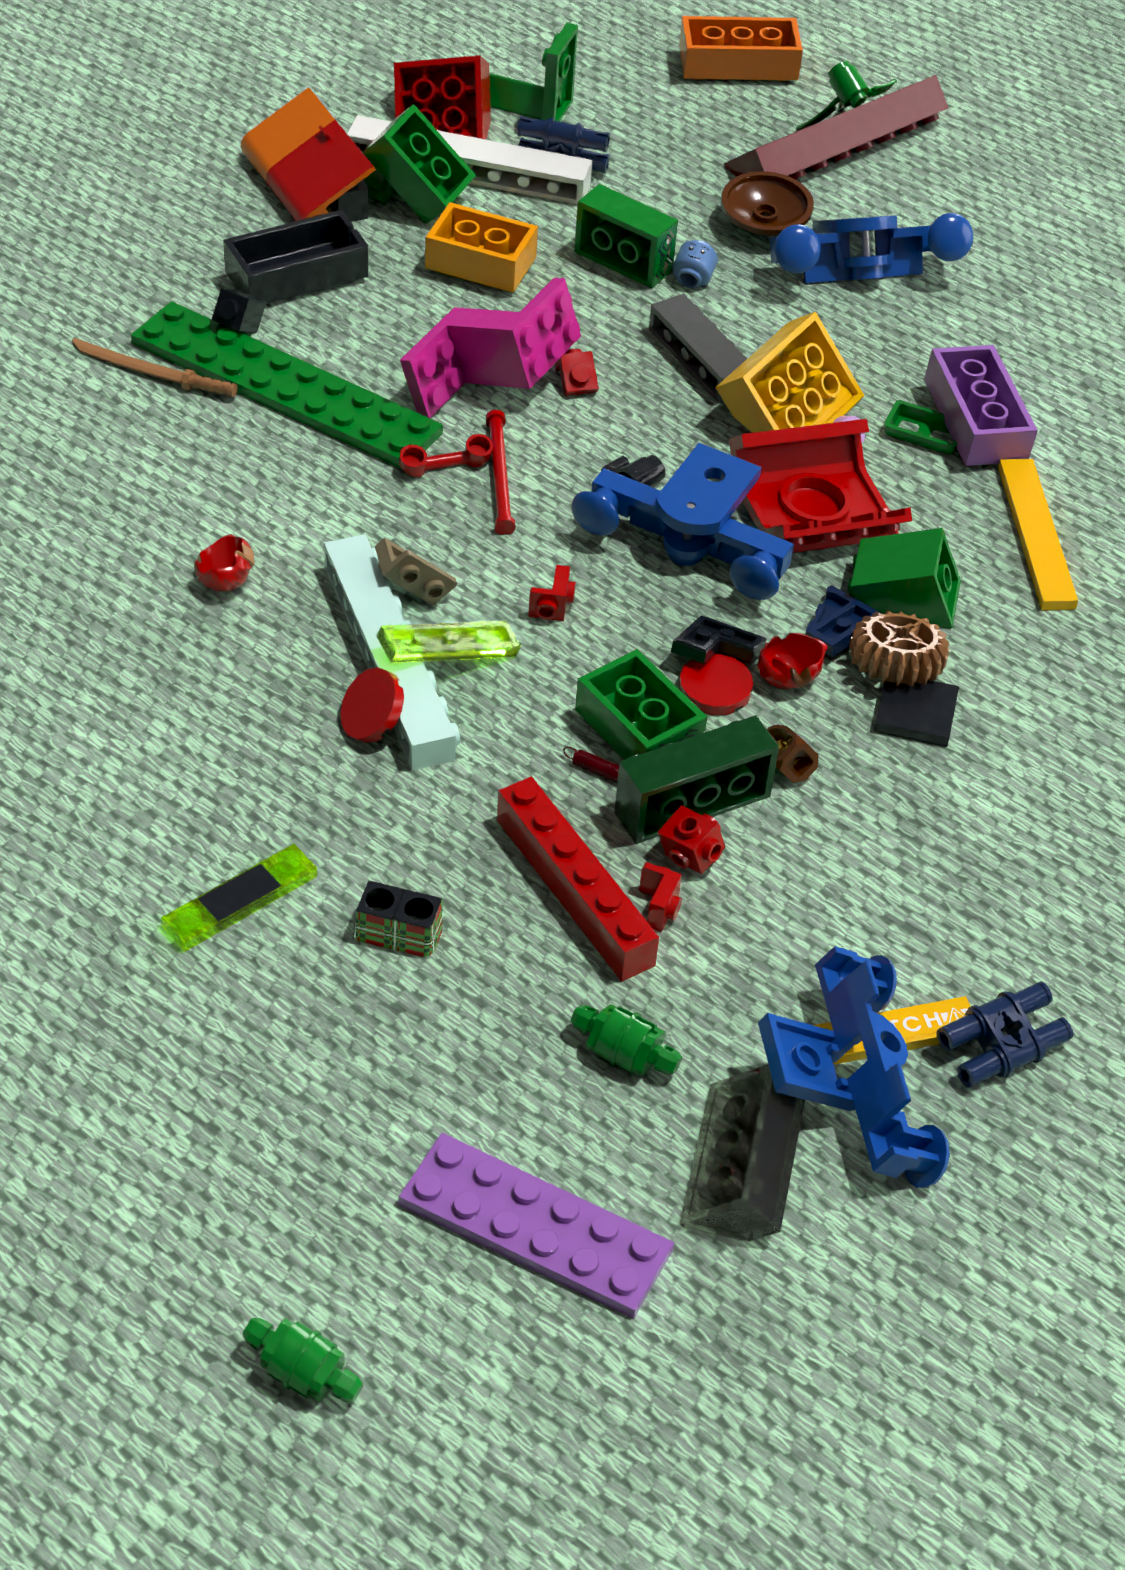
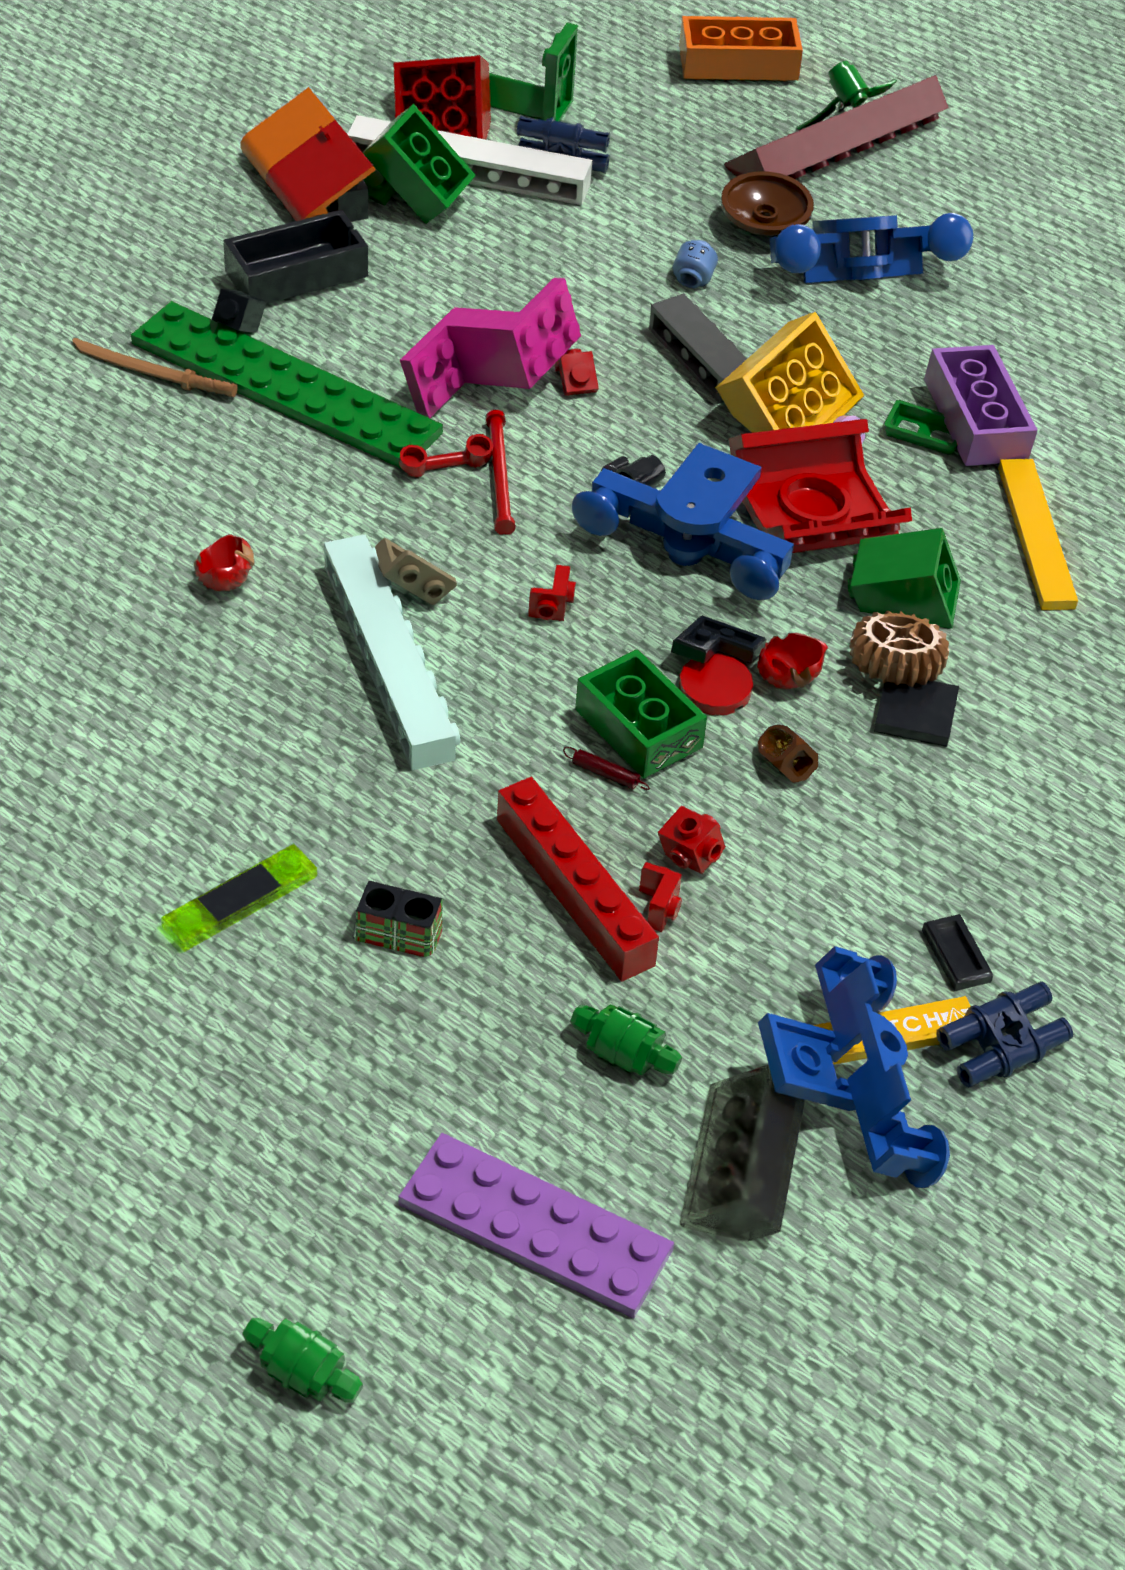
red tile [340,667,404,743] -> none
clear neon green plate [376,620,522,663] -> none
light orange brick [425,202,538,293] -> none
green brick [574,184,678,289] -> none
dark green brick [614,715,779,844] -> none
dark blue wing [806,585,882,657] -> none
none -> black tile [922,914,994,991]

